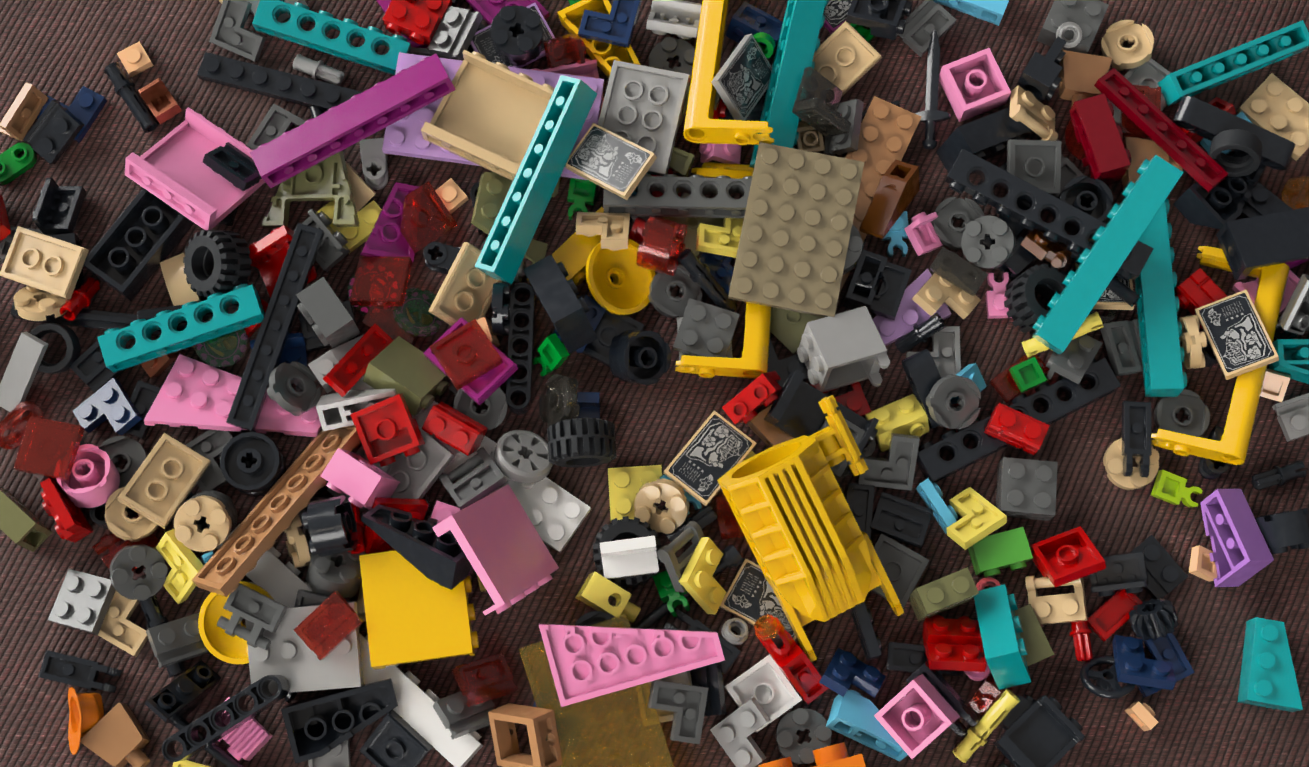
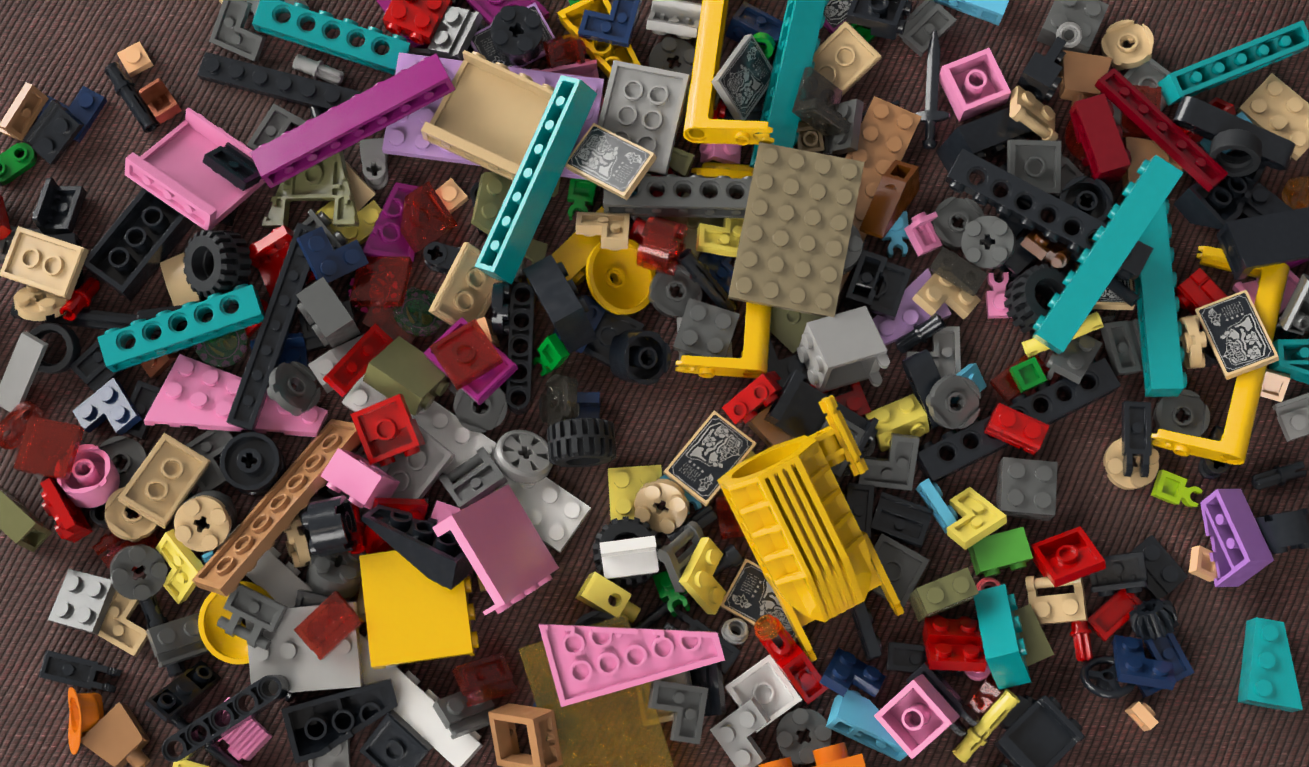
light grey slope [316,389,397,431] -> none
red brick [422,402,488,456] -> none
none -> dark blue plate [296,226,369,283]

